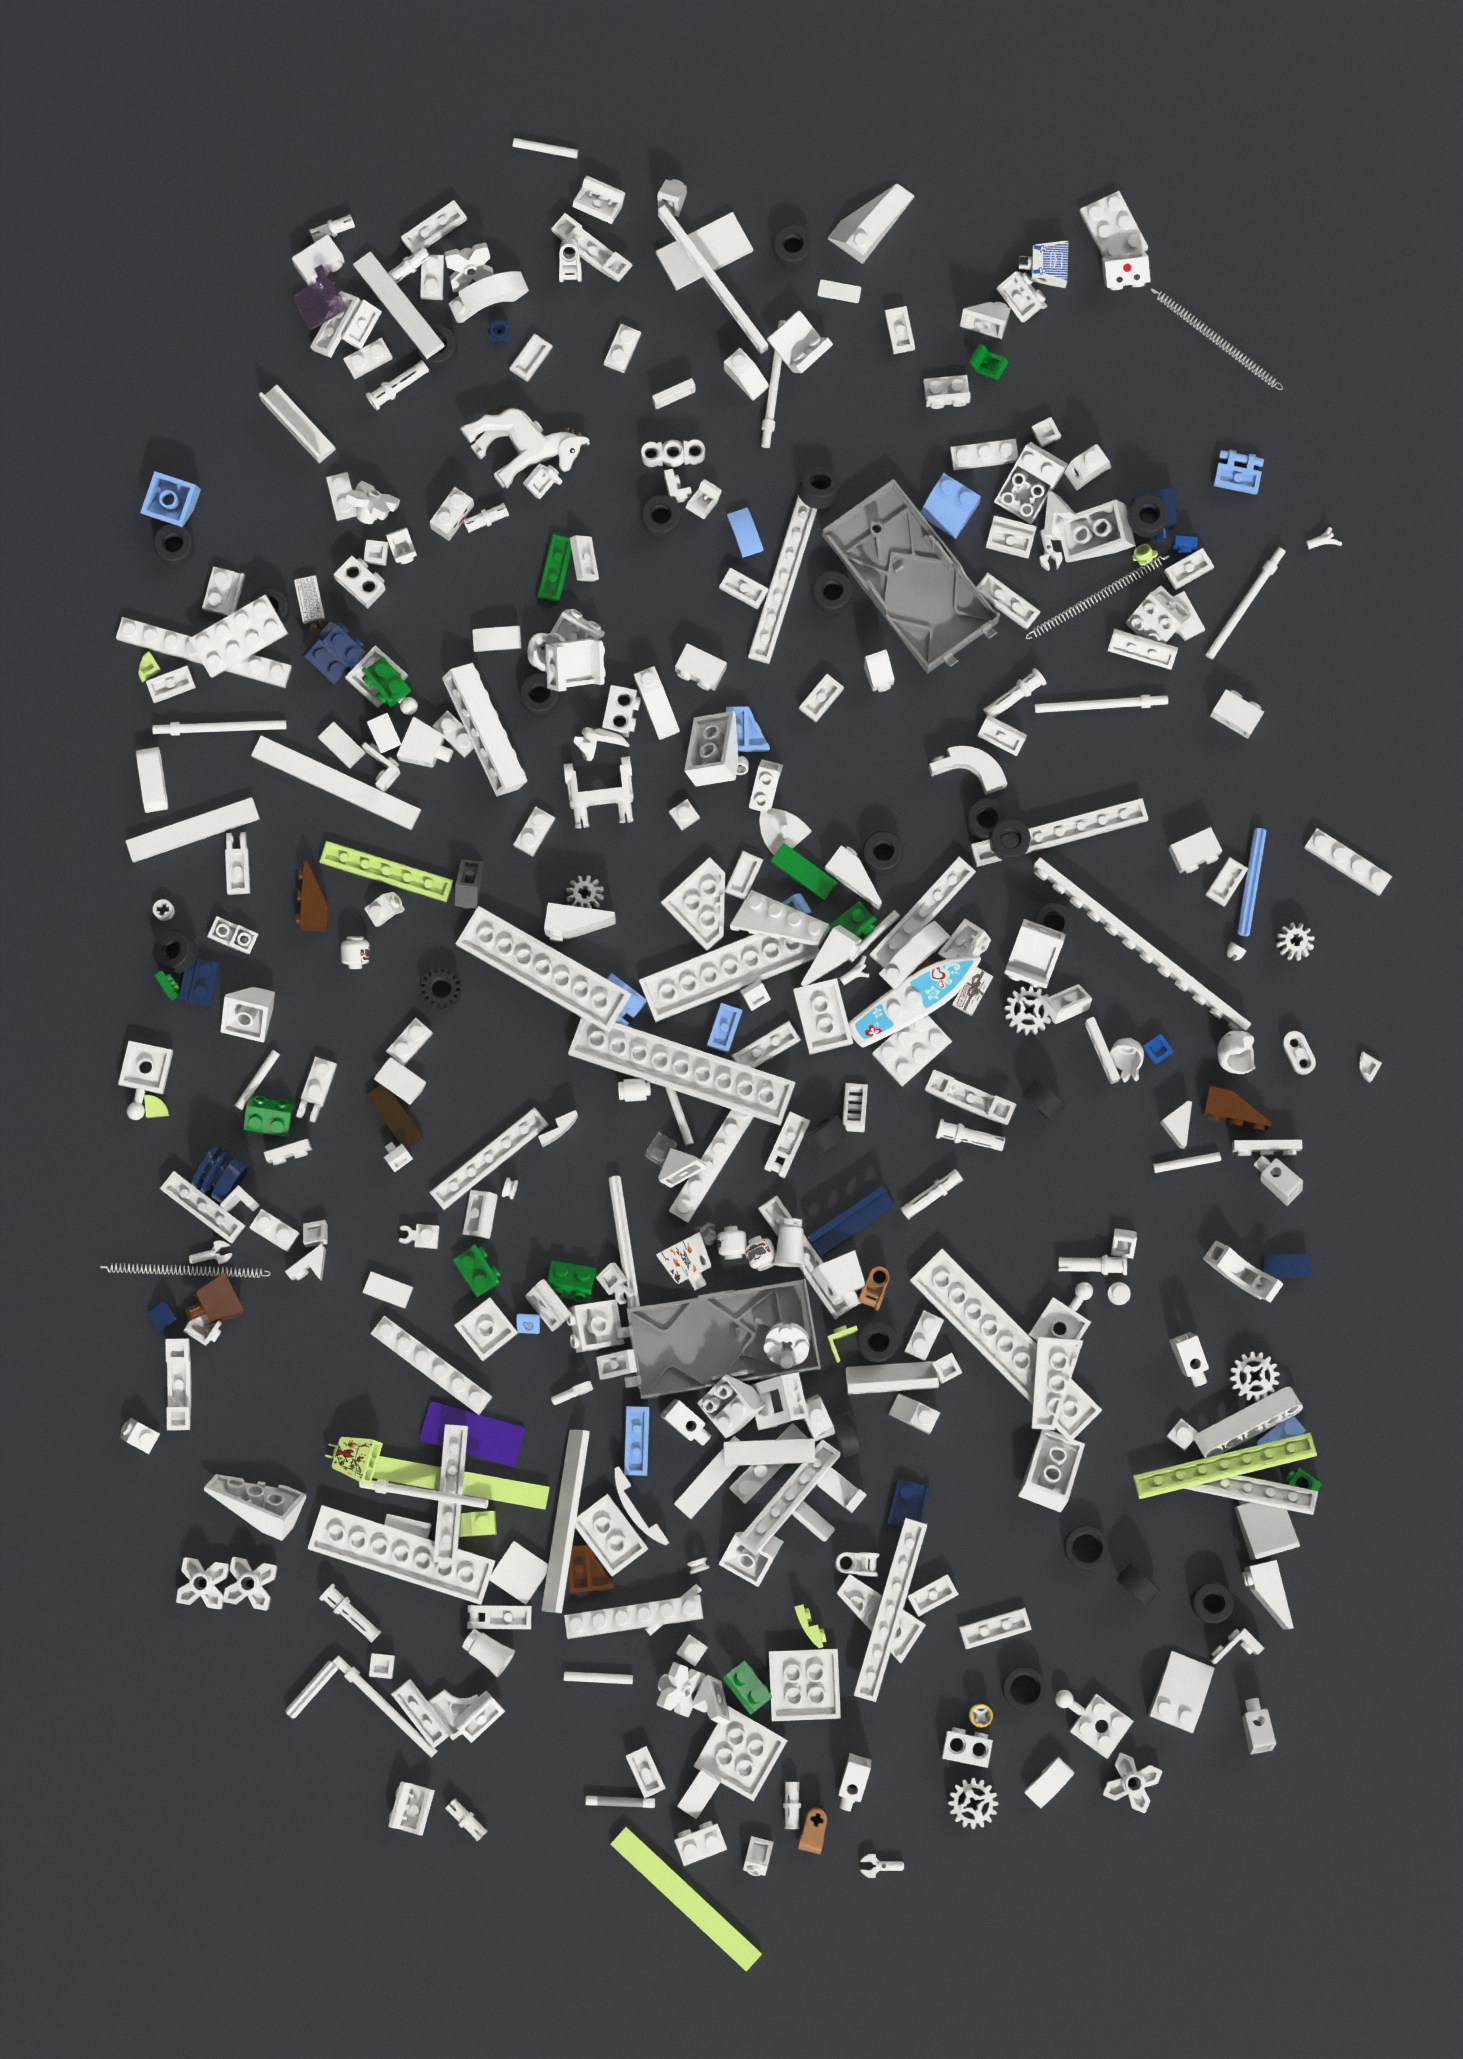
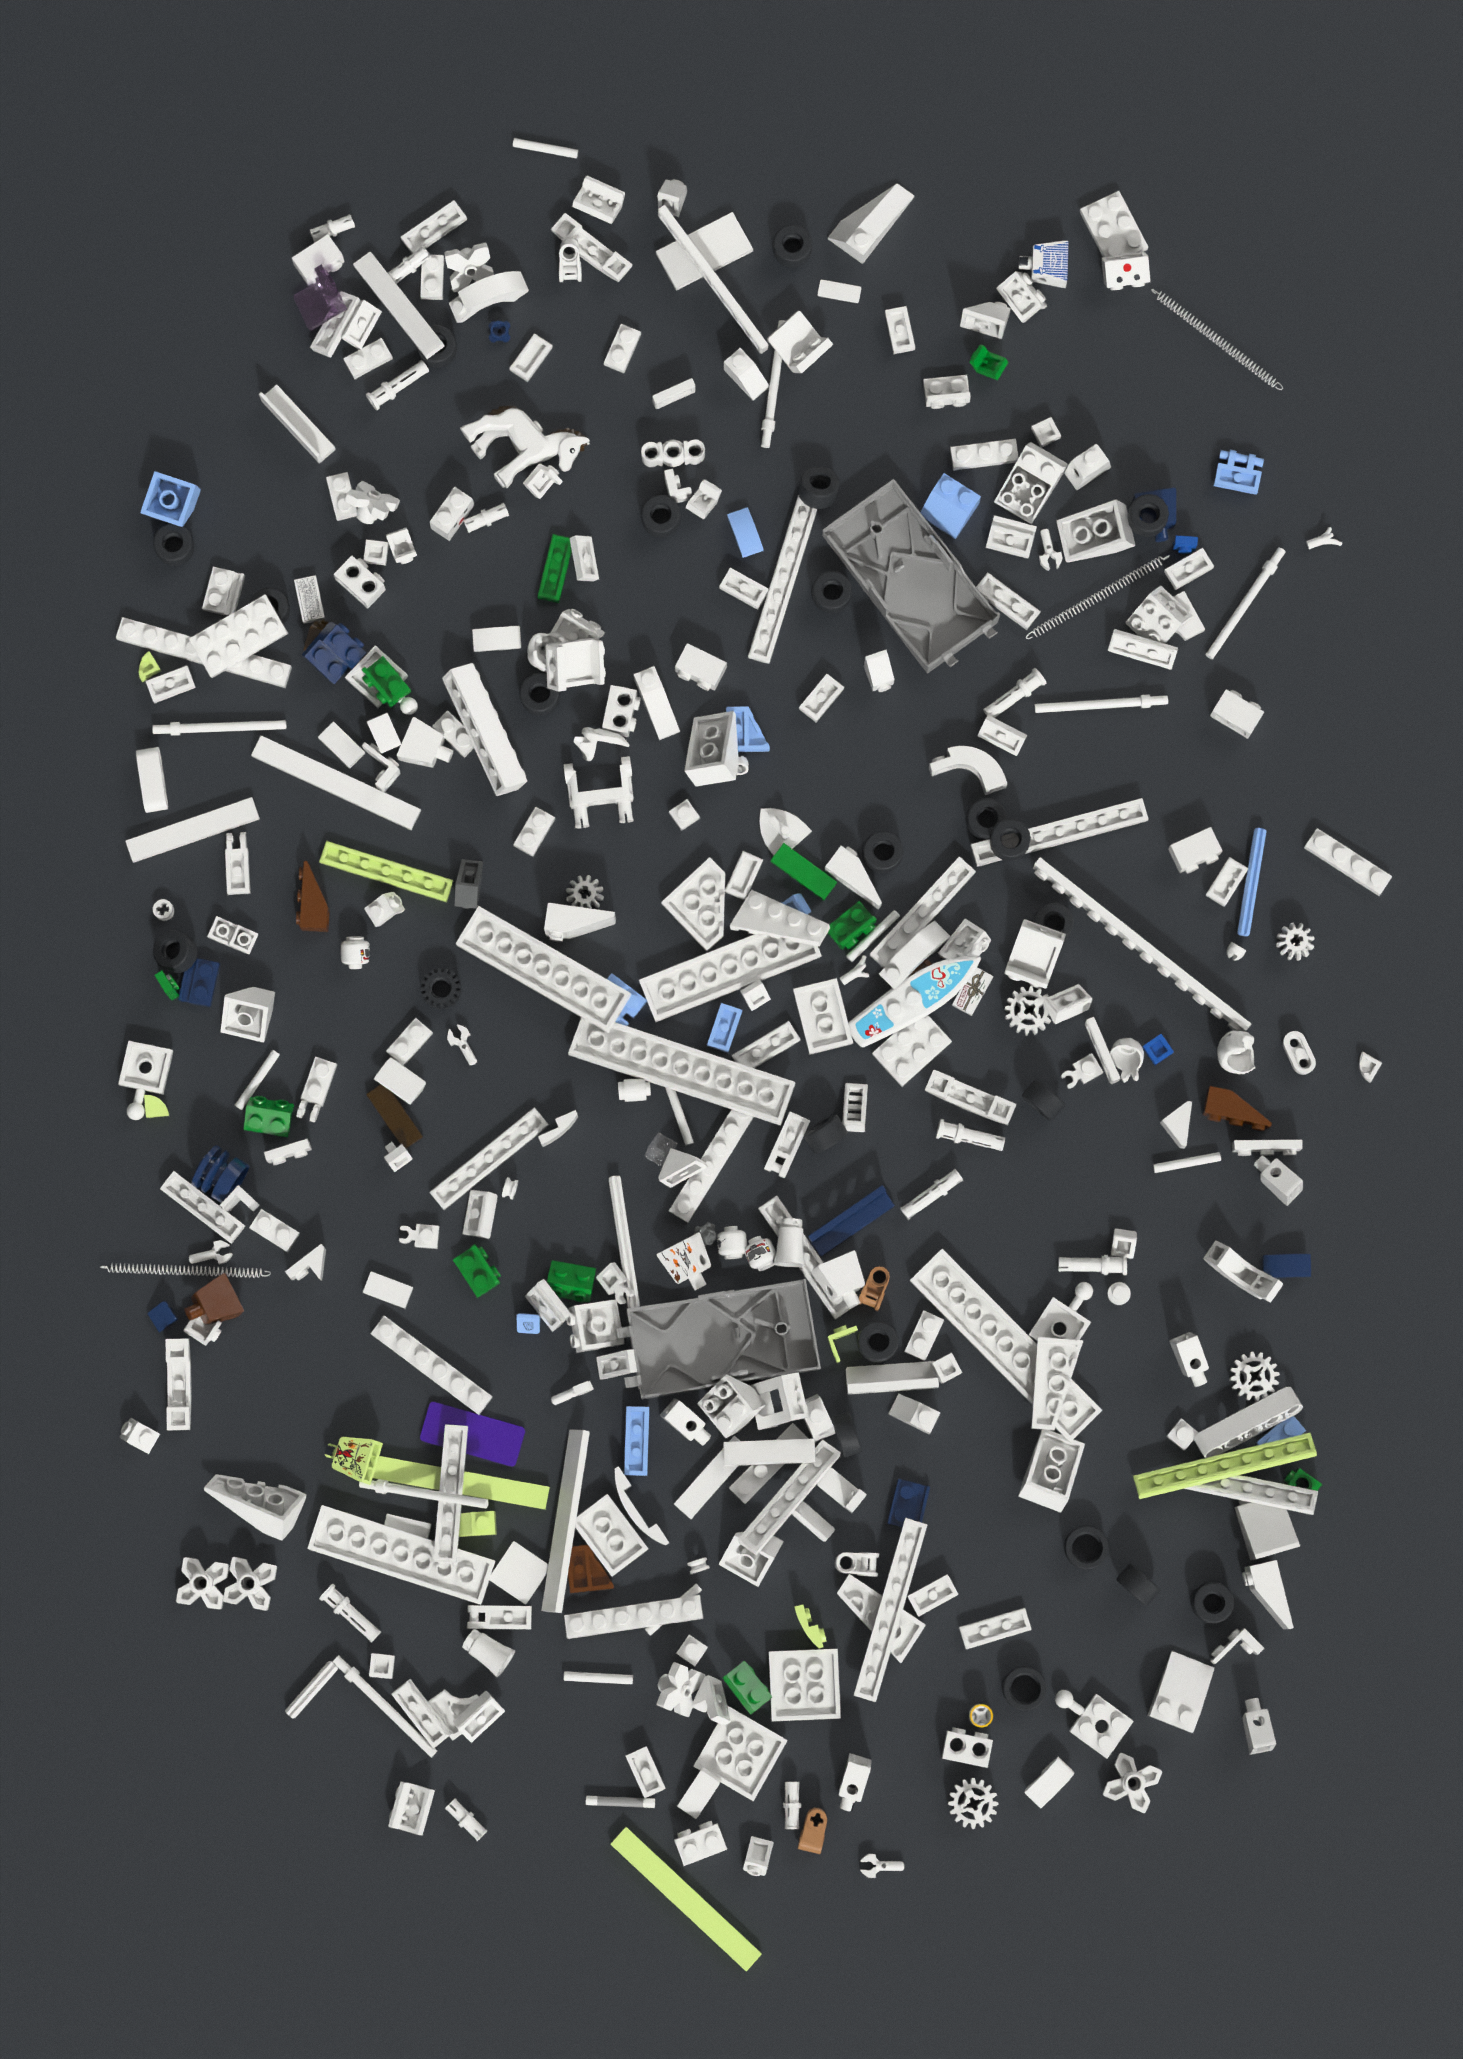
white plate [303,1220,328,1247] -> none
white plate [454,1297,518,1361] -> none
white bracket [749,760,783,813] -> none
white plate [764,1323,810,1369] -> none
white slope [801,925,862,986] -> none
white slope [1044,492,1078,540] -> none
yellowish green plate [1132,544,1158,565] -> none
none -> white bar [447,1025,477,1065]
none -> white plate [1061,1053,1103,1089]

